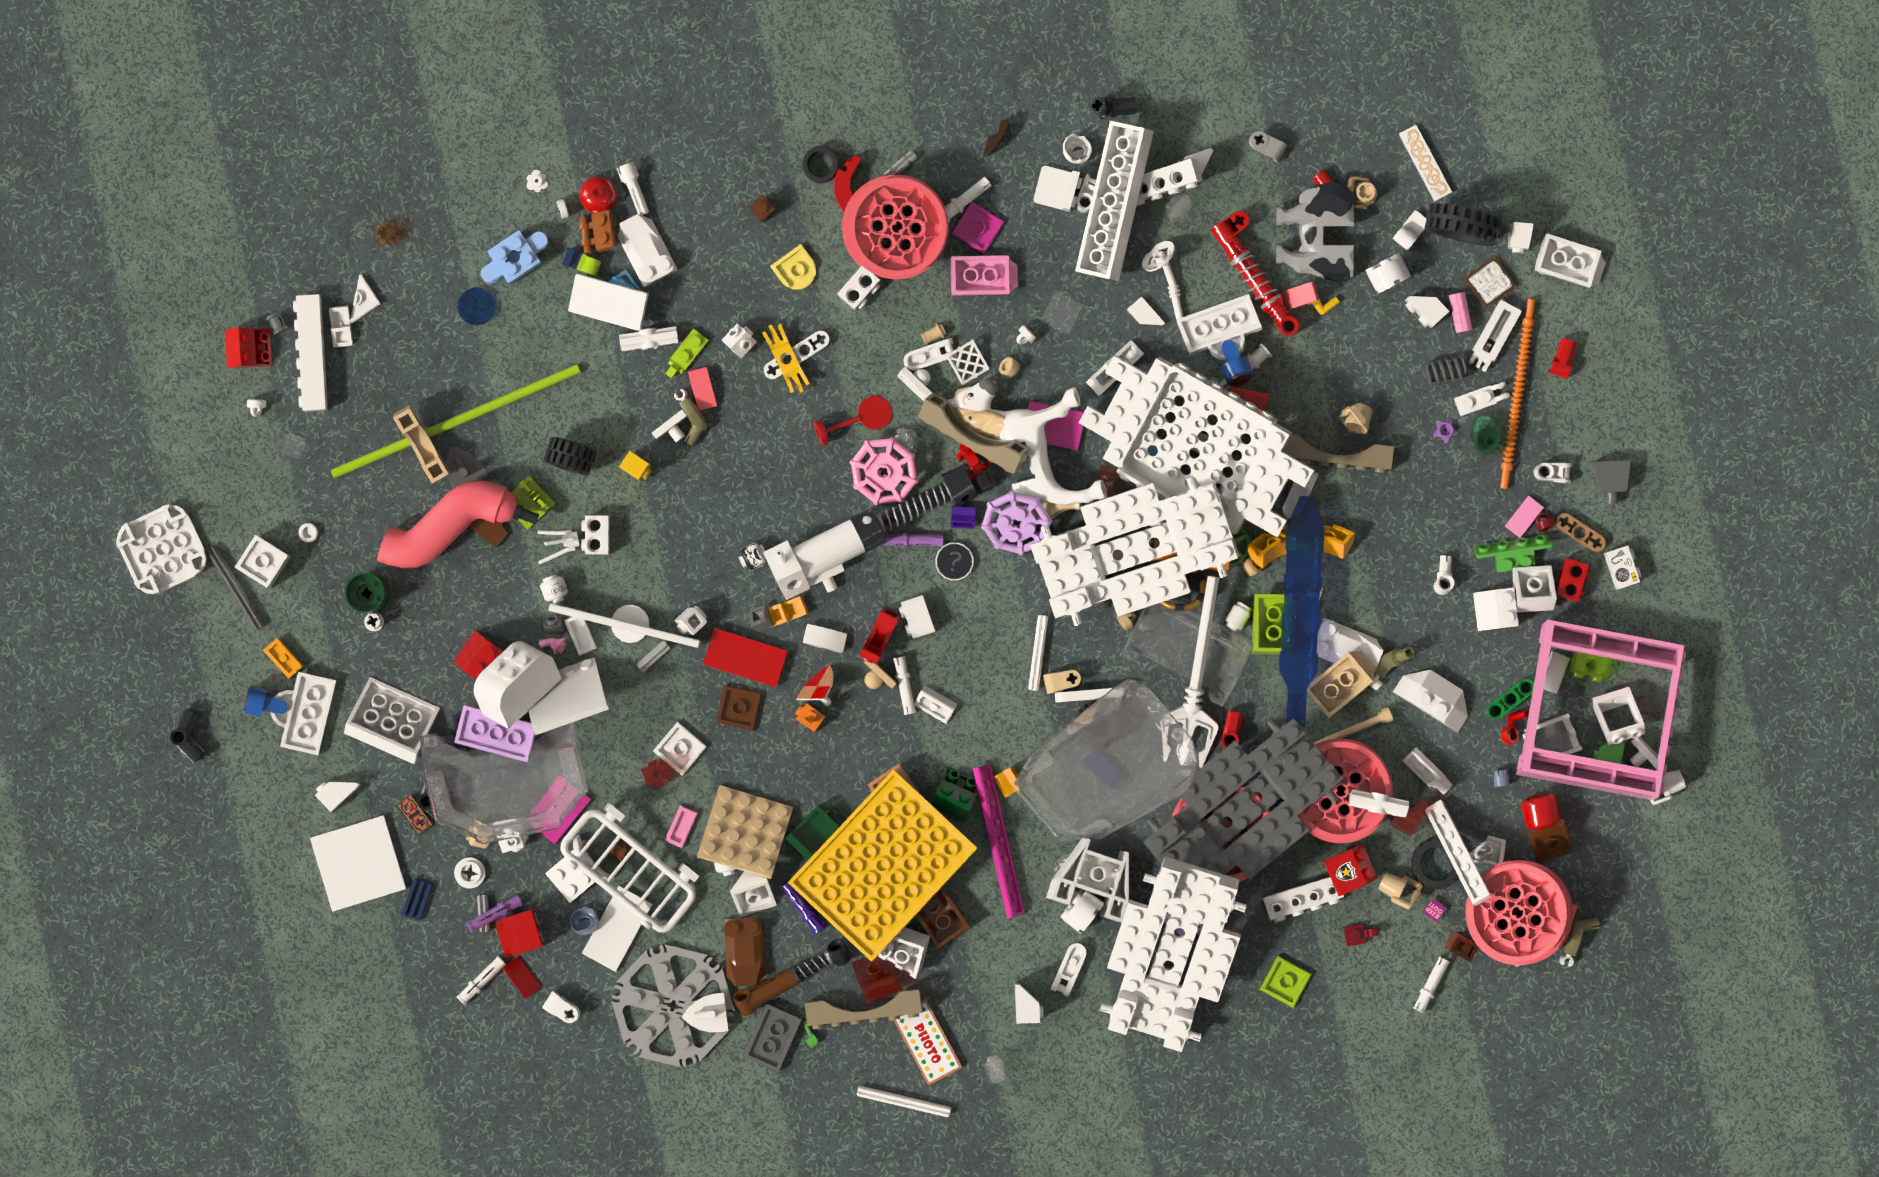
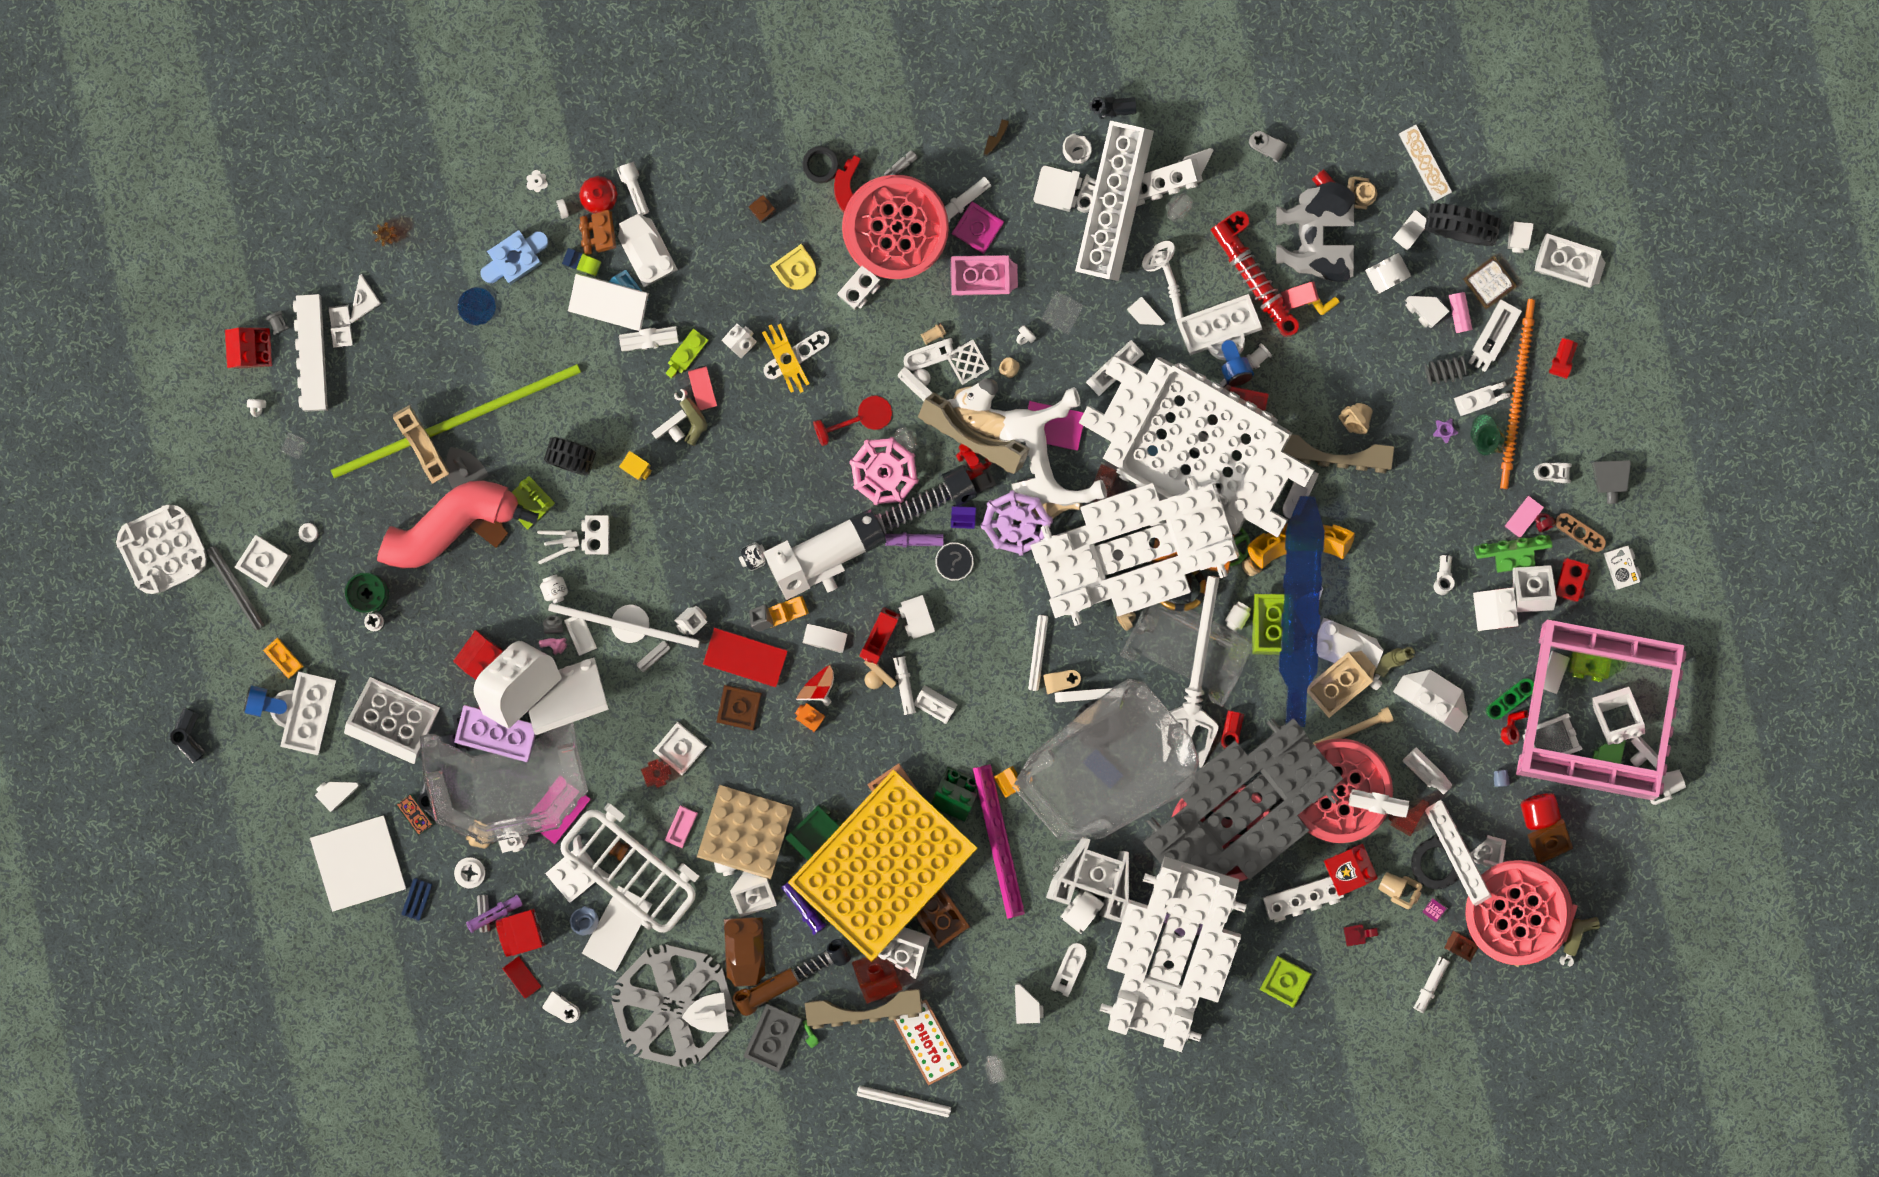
white pin [456,956,506,1005] -> none

